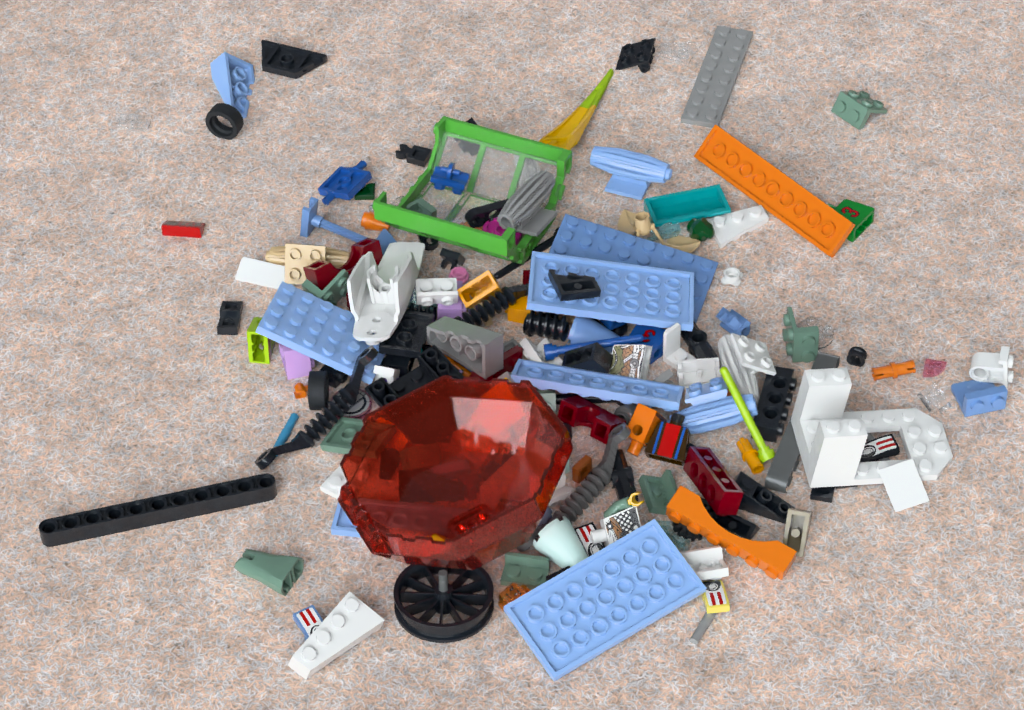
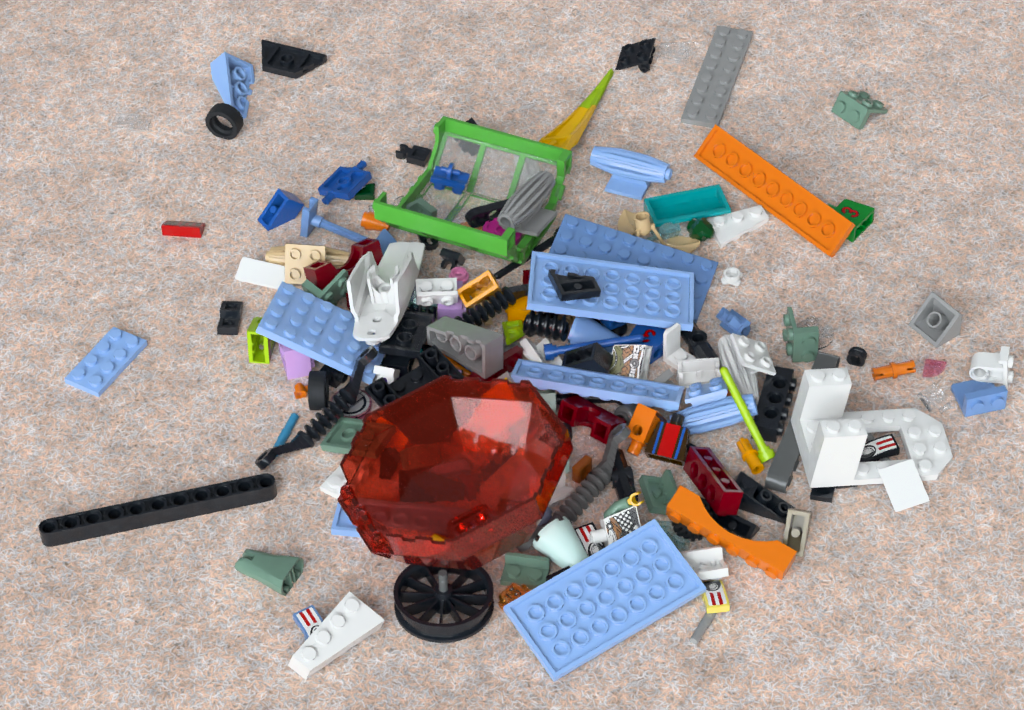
none -> light blue plate [64,327,148,397]
none -> blue slope [258,188,304,231]
none -> lime tile [502,320,525,345]
none -> light grey slope [908,292,962,348]

